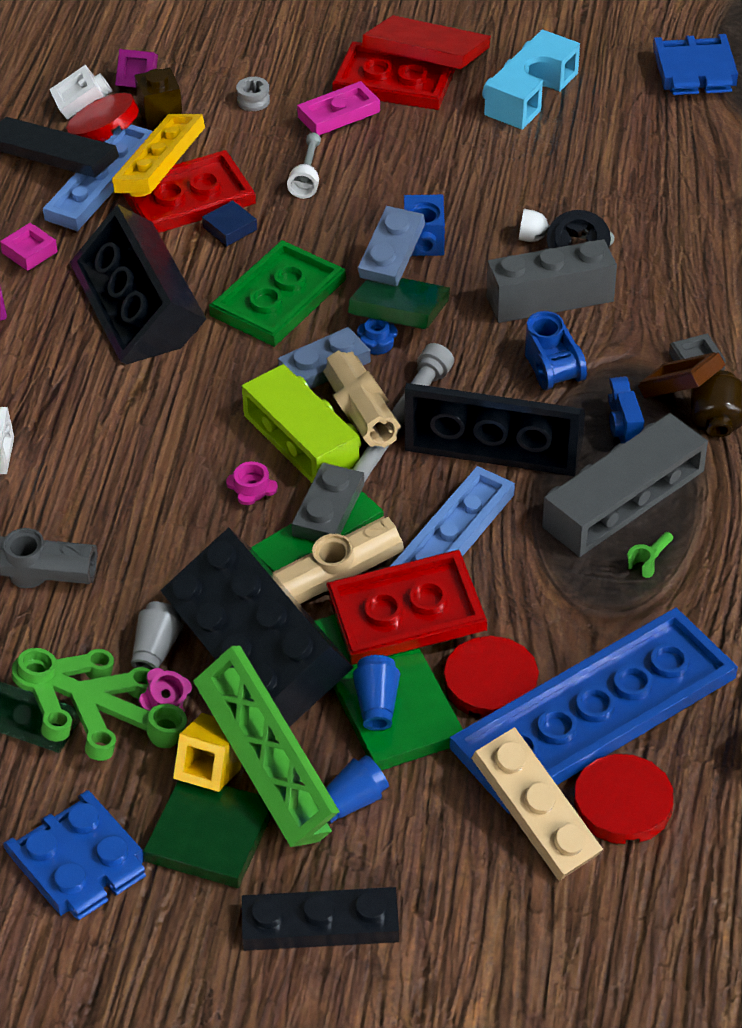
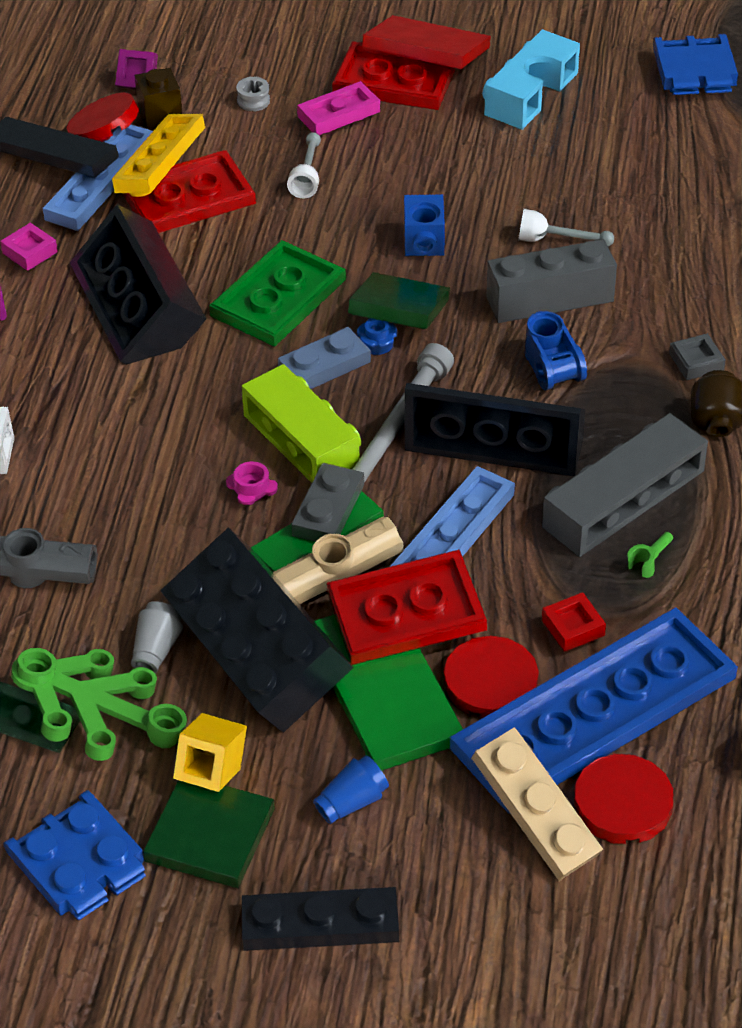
white bracket [49,65,113,120] -> none
dark pink plate [139,668,192,712] -> none
bright green fence [193,646,340,847] -> none
dark blue tile [202,200,257,246] -> none
tan piece [323,350,401,448] -> none
blue cone [352,655,401,731] -> none
sand blue plate [358,206,425,286] -> none
black gear [547,210,611,249] -> none
blue plate [608,376,644,444] -> none
reddish brown tile [638,352,726,398] -> none
none -> red plate [542,592,606,652]

